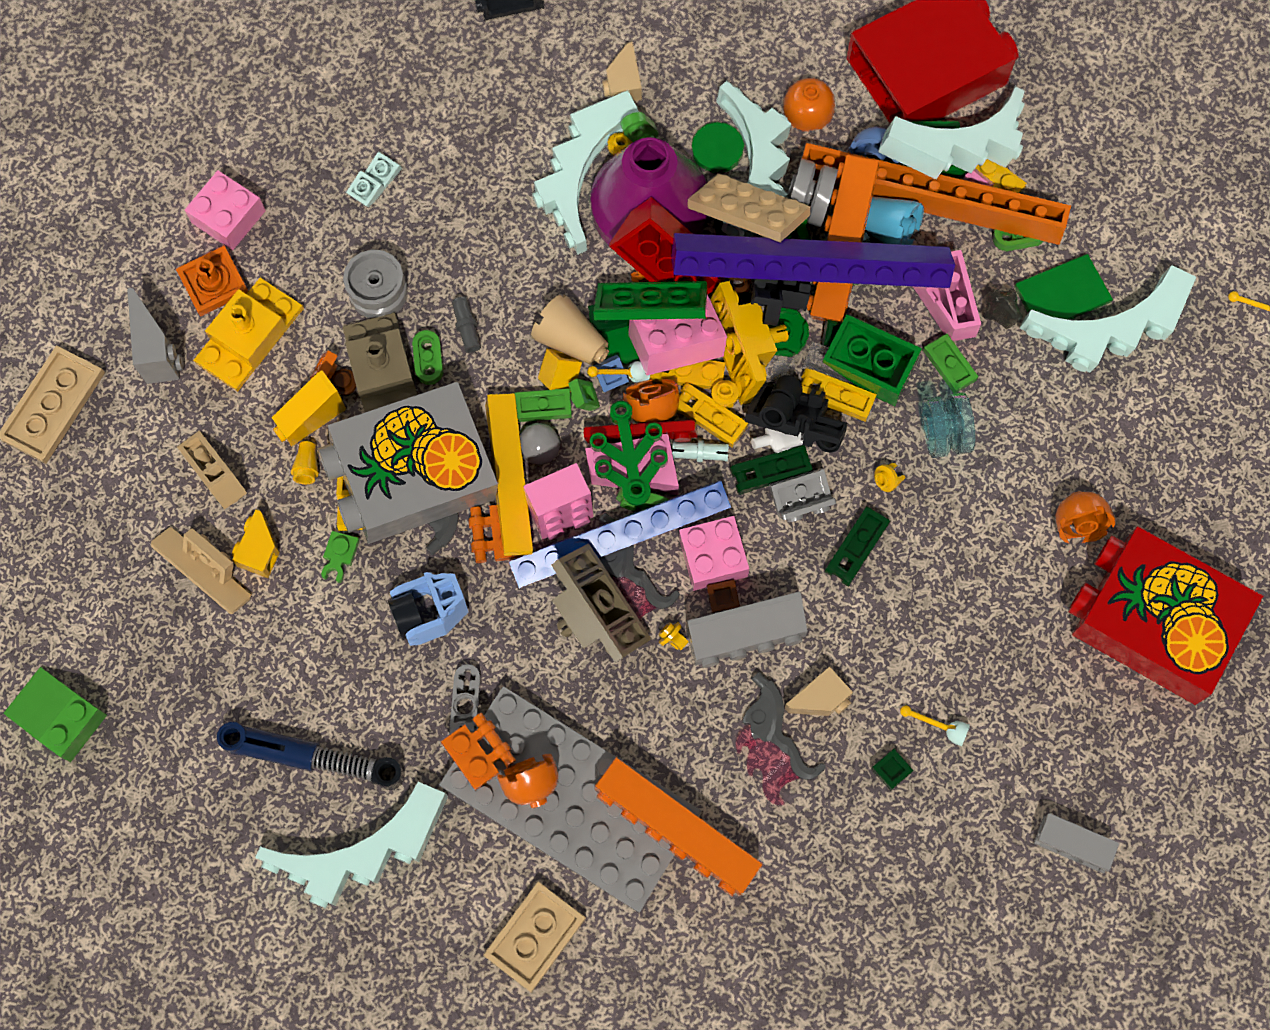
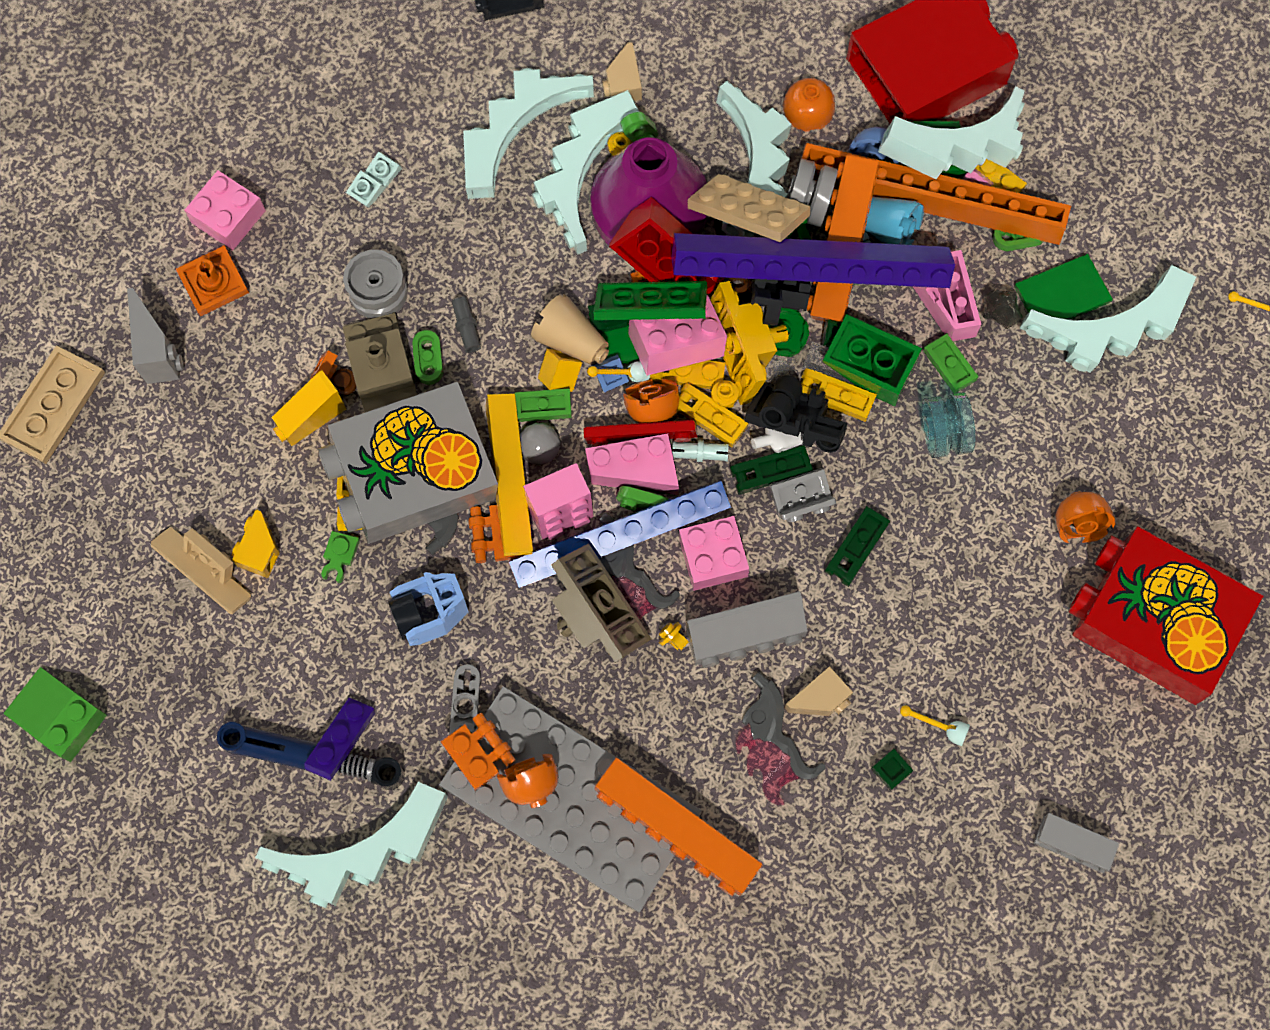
tan slope [177,431,247,510] -> none
yellow brick [193,278,304,392] -> none
yellow cone [291,441,319,485] -> none
tan plate [483,882,586,993] -> none
bright green plate [568,378,600,411] -> none
green plant [590,401,668,506] -> none
green tile [692,122,744,173] -> none
reddish brown plate [706,580,740,614] -> none
yellow plate [874,463,906,492] -> none
none -> dark purple plate [304,697,375,781]
none -> light aqua arch [463,68,594,199]

